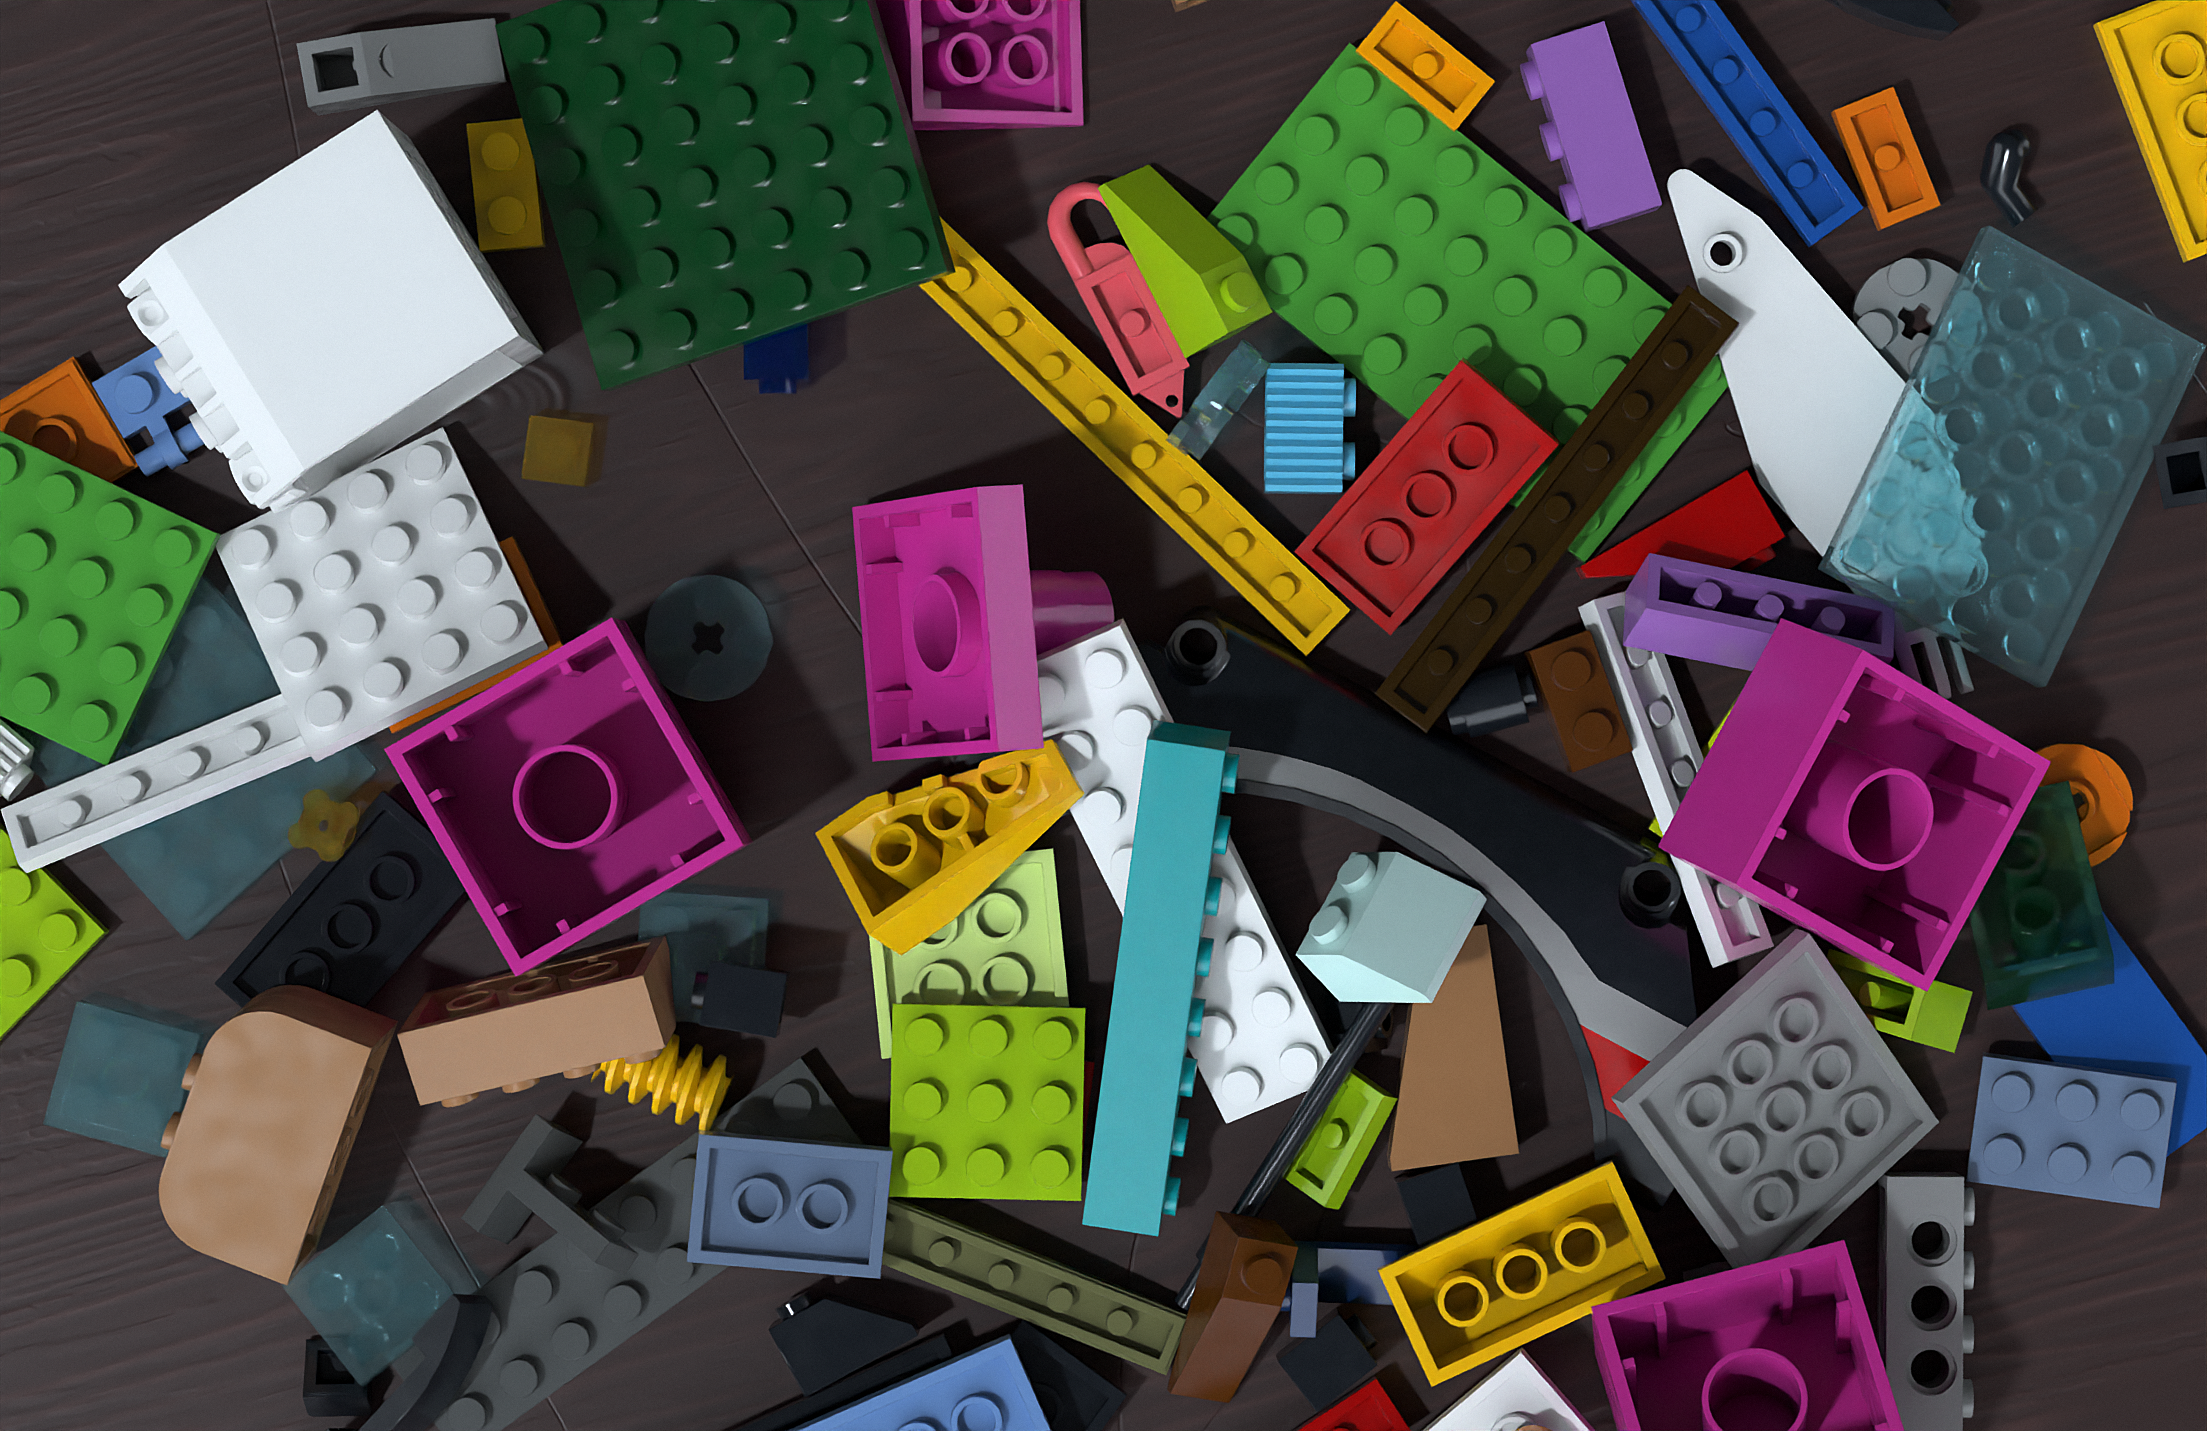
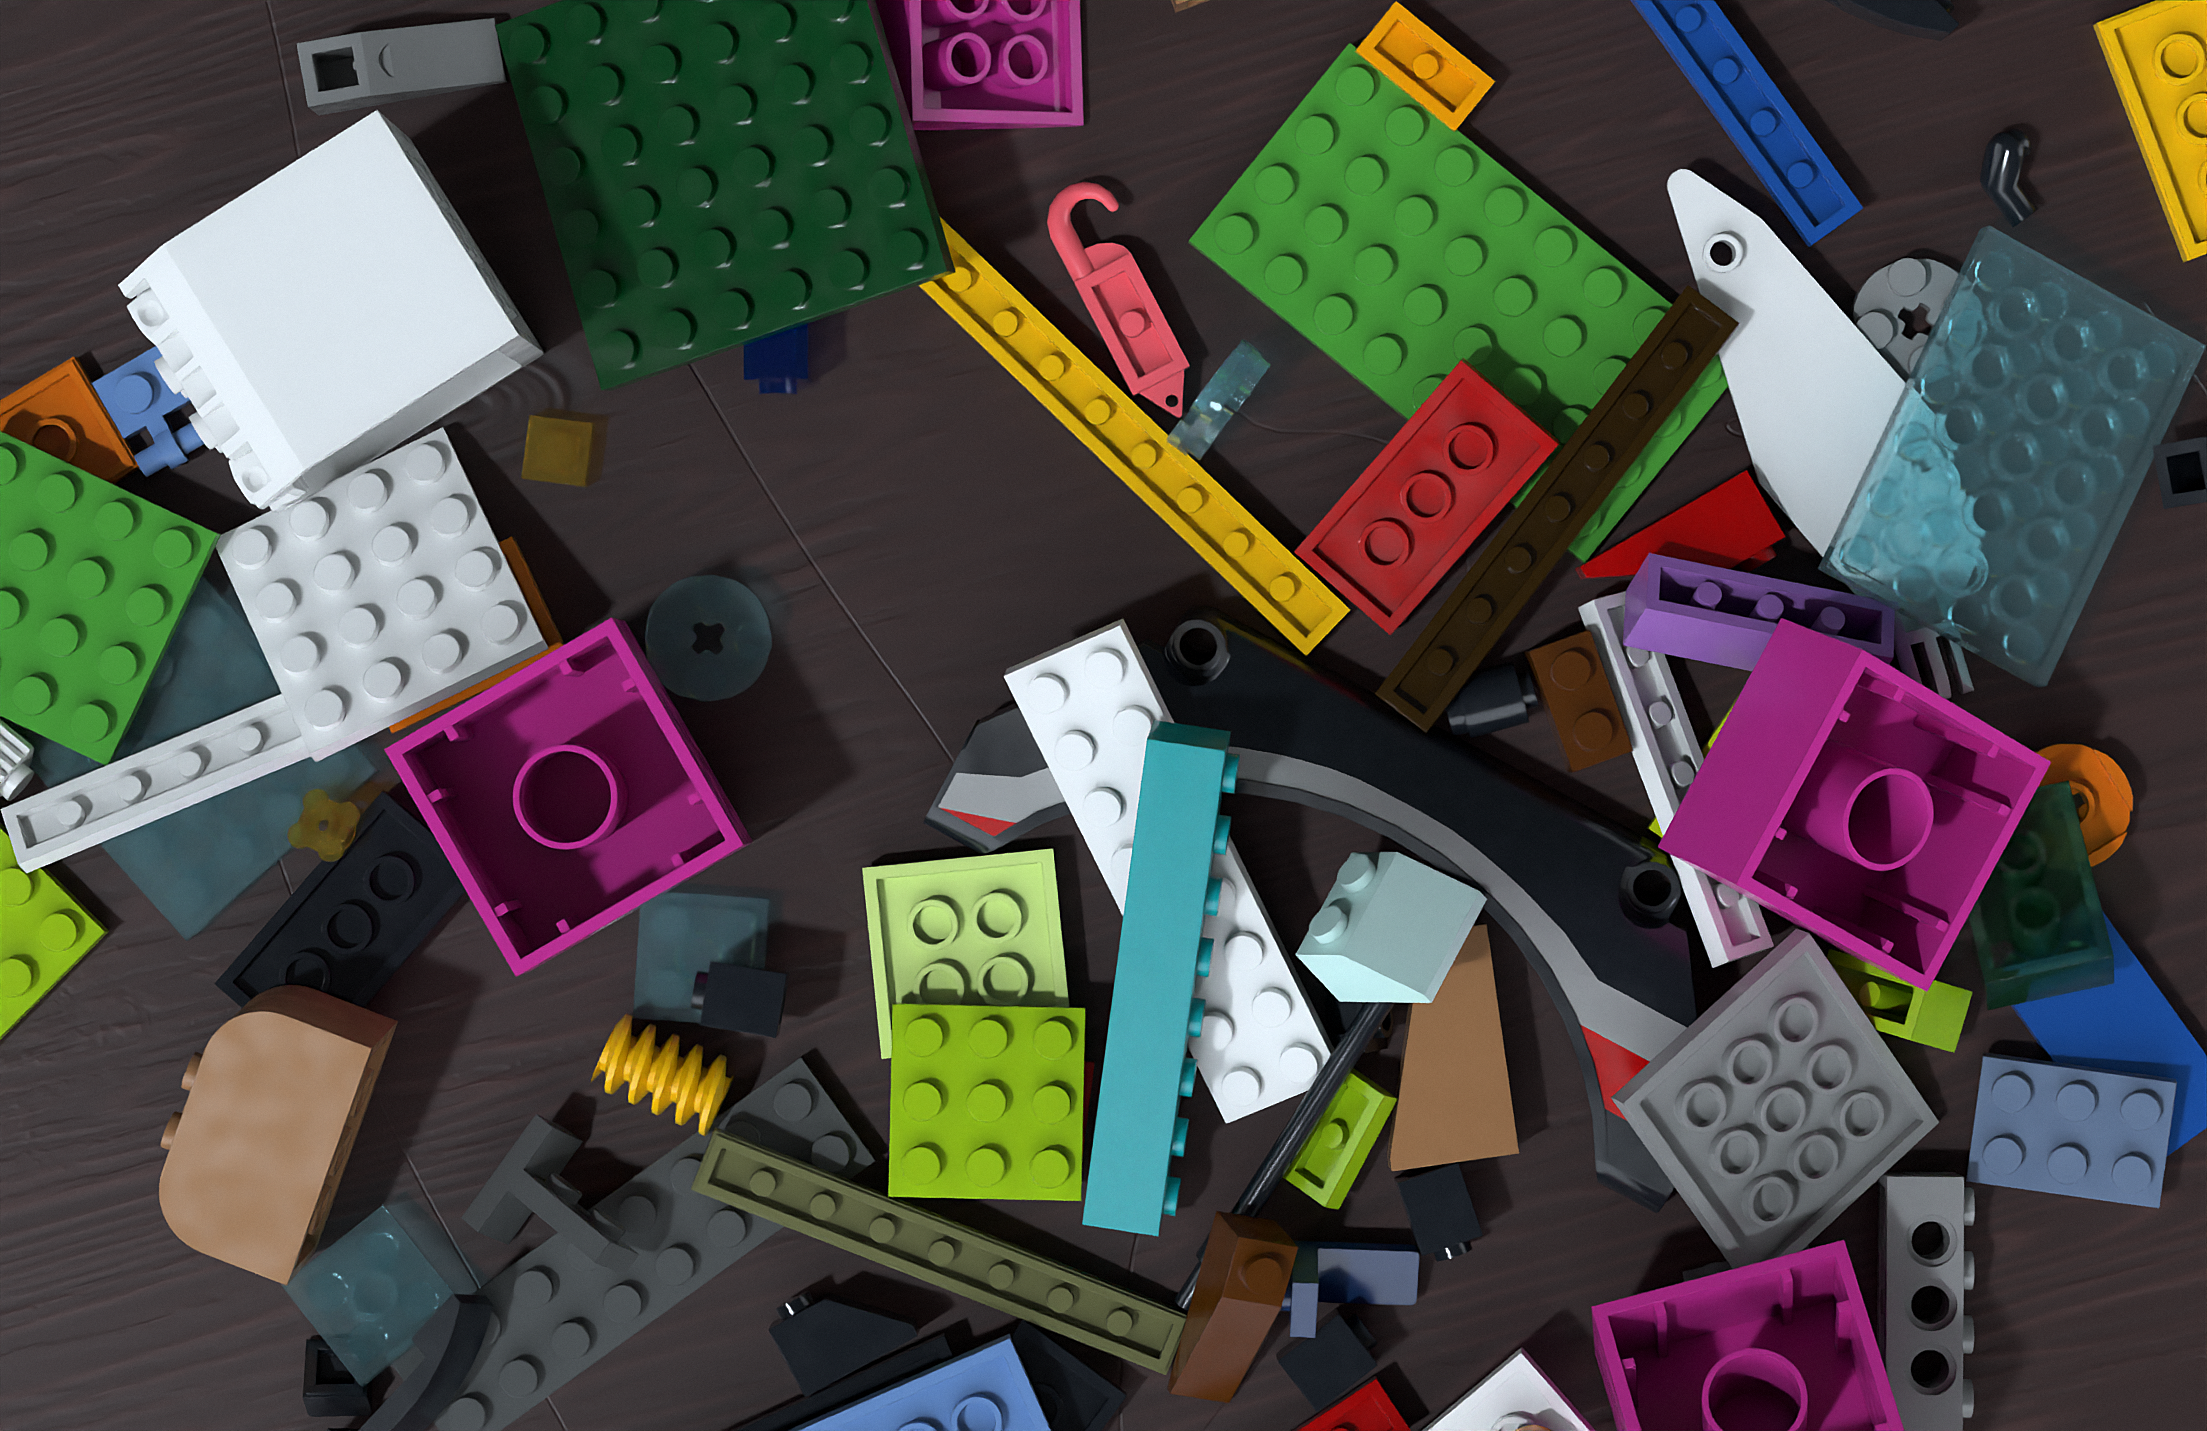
clear light blue plate [43,1000,204,1158] -> none
medium nougat slope [397,935,676,1107] -> none
yellow plate [467,118,545,253] -> none
sand blue plate [687,1130,893,1279] -> none
yellow wedge [815,739,1085,956] -> none
dark pink piece [852,484,1114,762] -> none
lime slope [1098,165,1273,359] -> none
medium azure brick [1264,363,1356,495] -> none
yellow slope [1377,1161,1666,1387] -> none
medium lavender brick [1520,21,1662,233] -> none
orange plate [1831,87,1941,231] -> none

